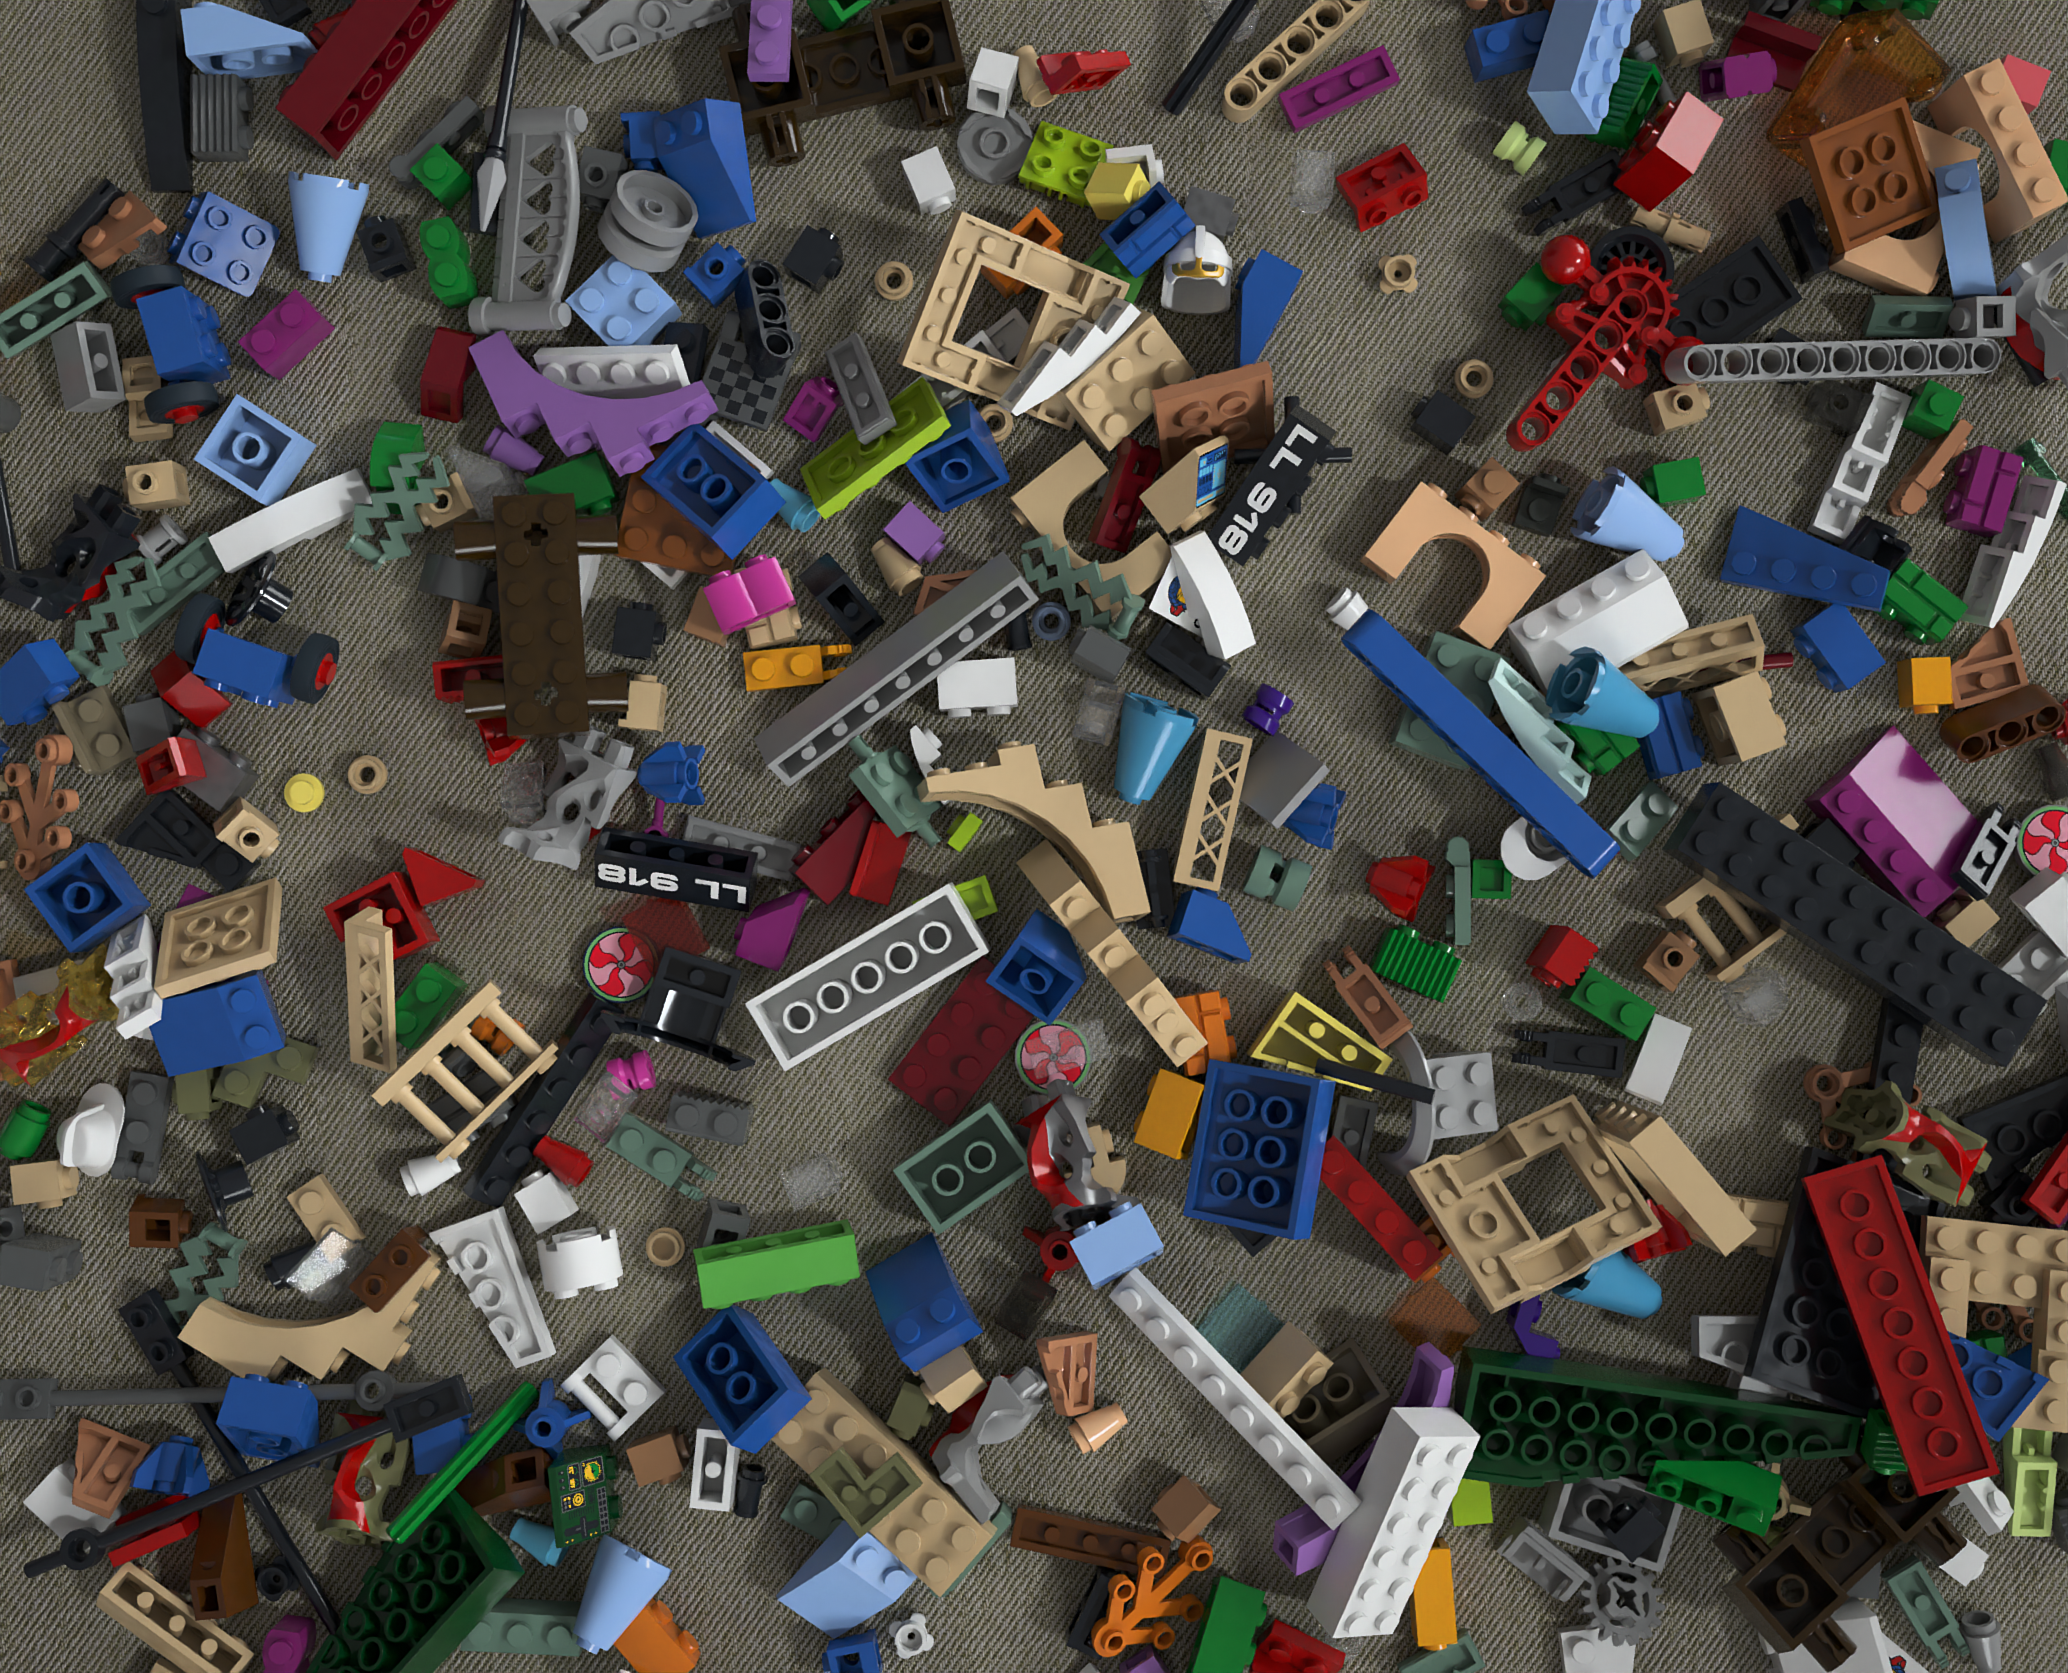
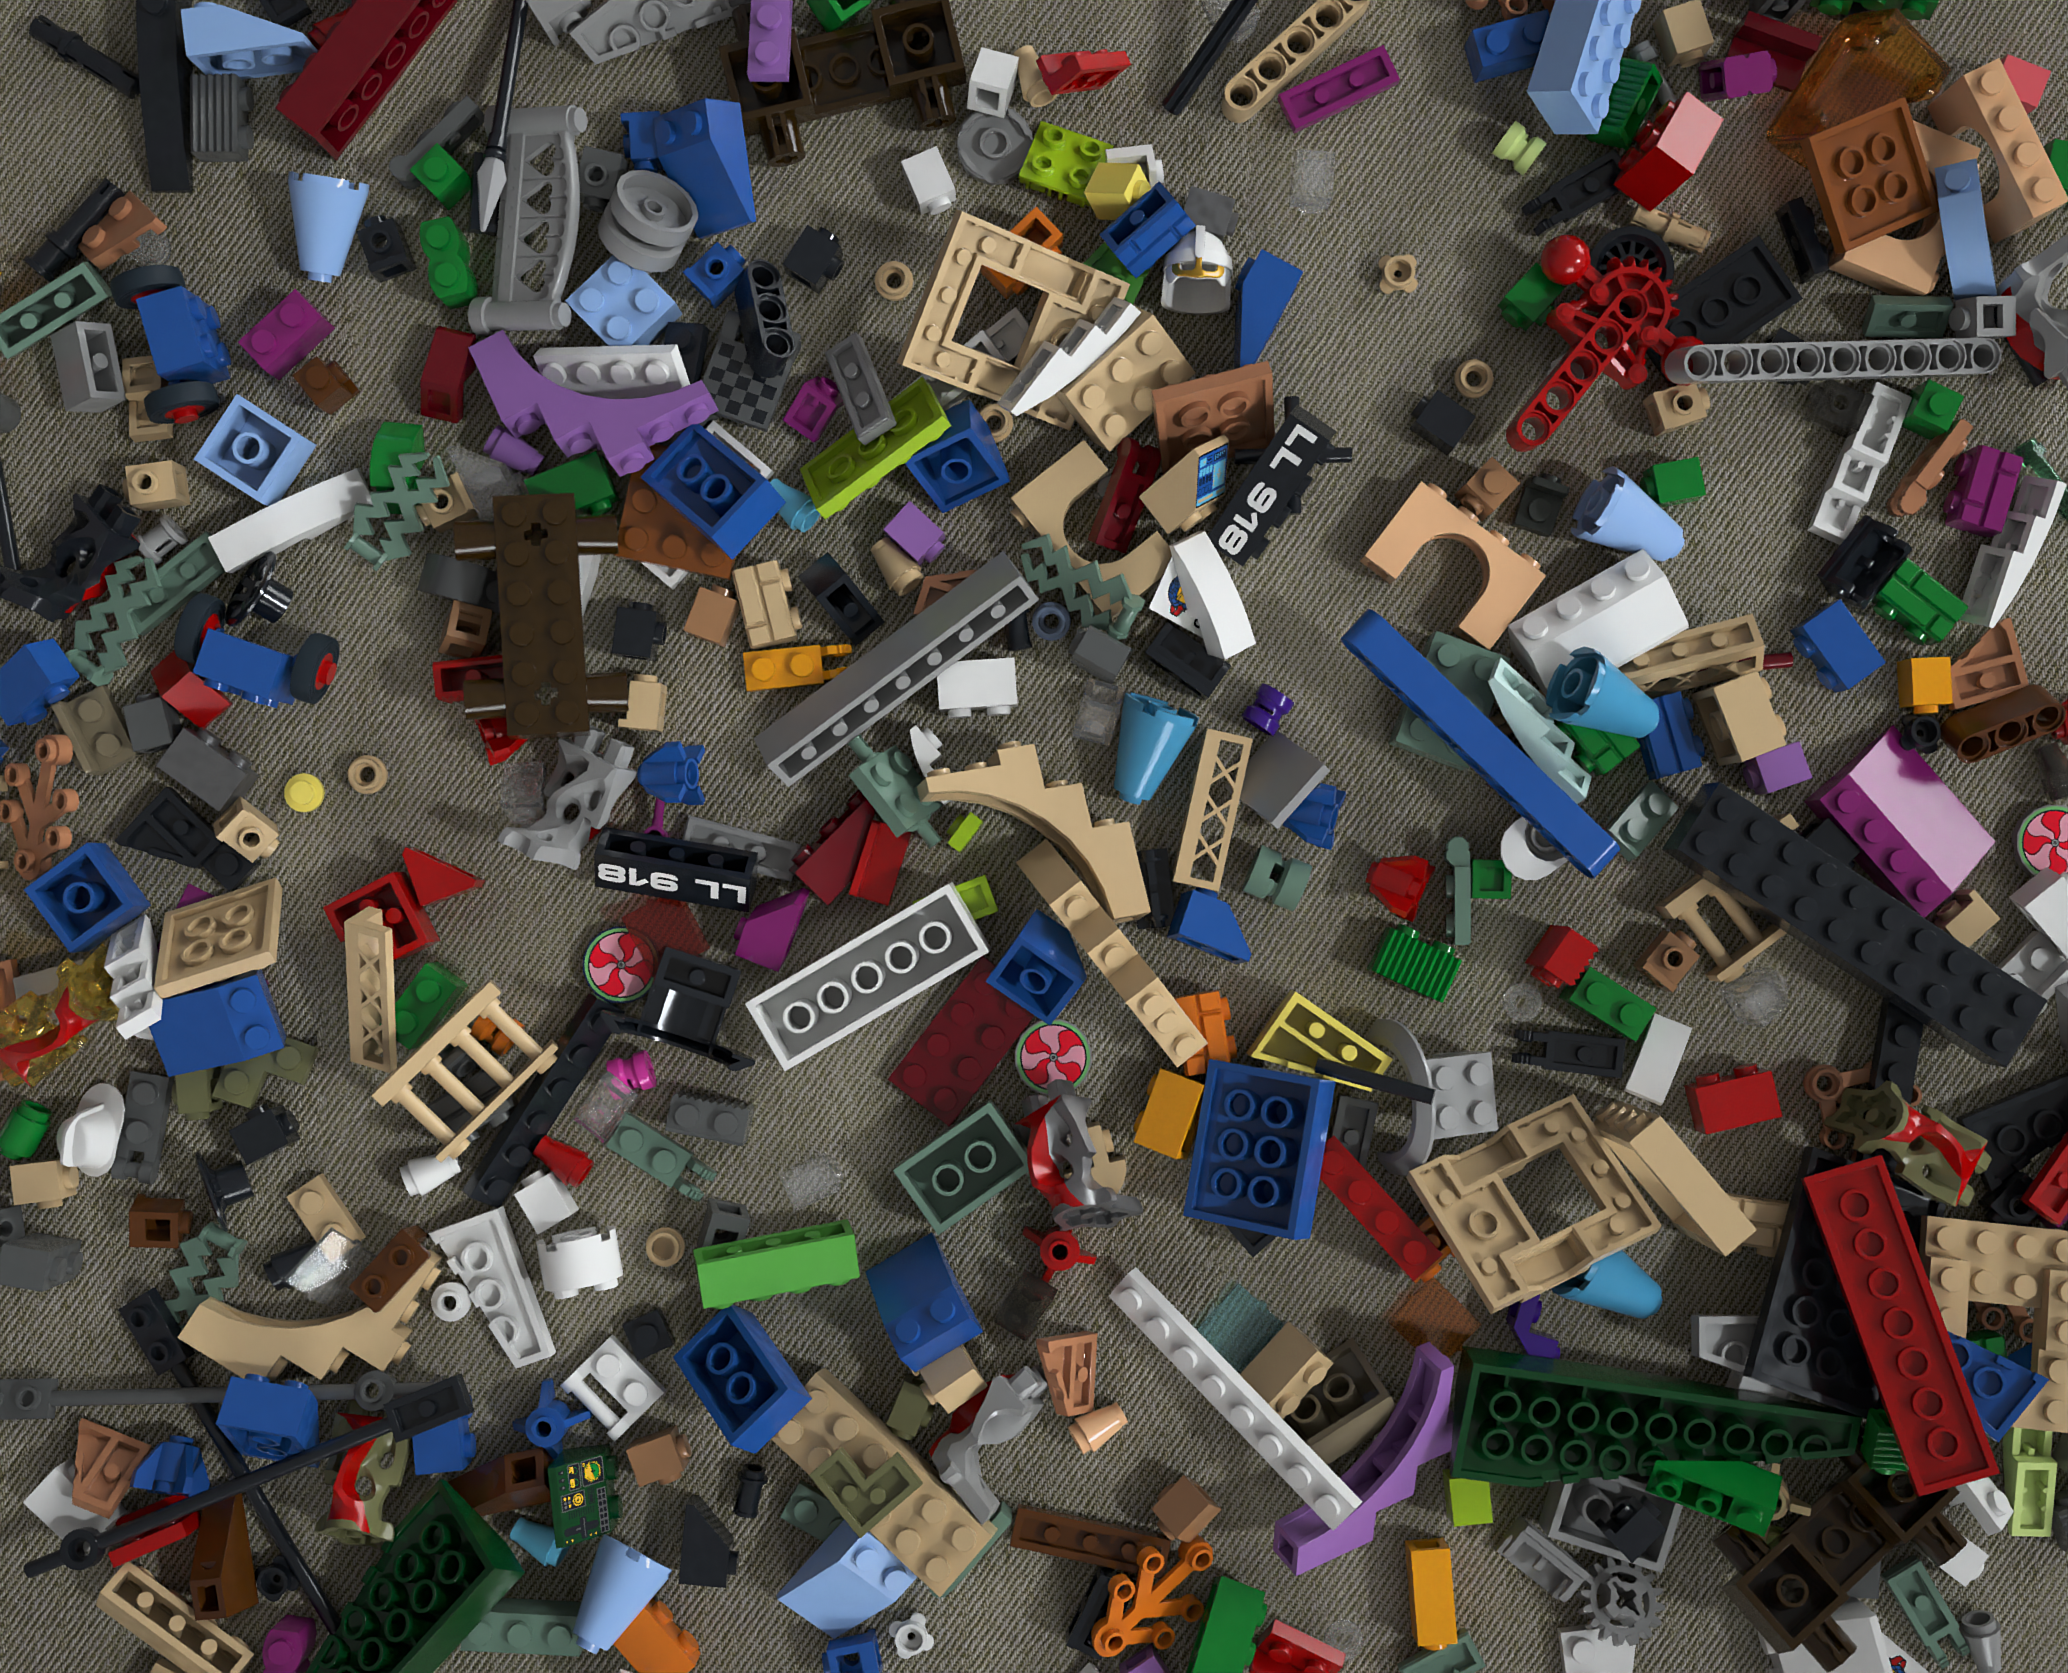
red slope [135,737,207,795] -> none
bracket [167,191,280,297] -> none
green axle [386,1381,539,1544] -> none
white brick [689,1418,740,1512] -> none
dark pink brick [703,554,797,635] -> none
clear plate [1025,1018,1112,1079] -> none
light blue slope [1070,1201,1164,1290] -> none
white brick [1306,1407,1480,1638] -> none
nougat hinge [1322,945,1414,1050] -> none
white cone [1325,587,1369,631] -> none
red bracket [1335,143,1428,232] -> none
red brick [1623,1199,1693,1264] -> none
blue wing [1720,505,1890,612] -> none
black hinge [1948,802,2022,901] -> none
none -> black pin [29,15,140,99]
none -> reddish brown brick [292,356,360,415]
none -> white plate [431,1281,471,1322]
none -> black plate [622,1307,675,1361]
none -> black slope [678,1494,740,1588]
none -> red brick [1684,1063,1783,1135]
none -> medium lavender brick [1743,741,1812,795]
none -> black plate [1899,713,1941,754]

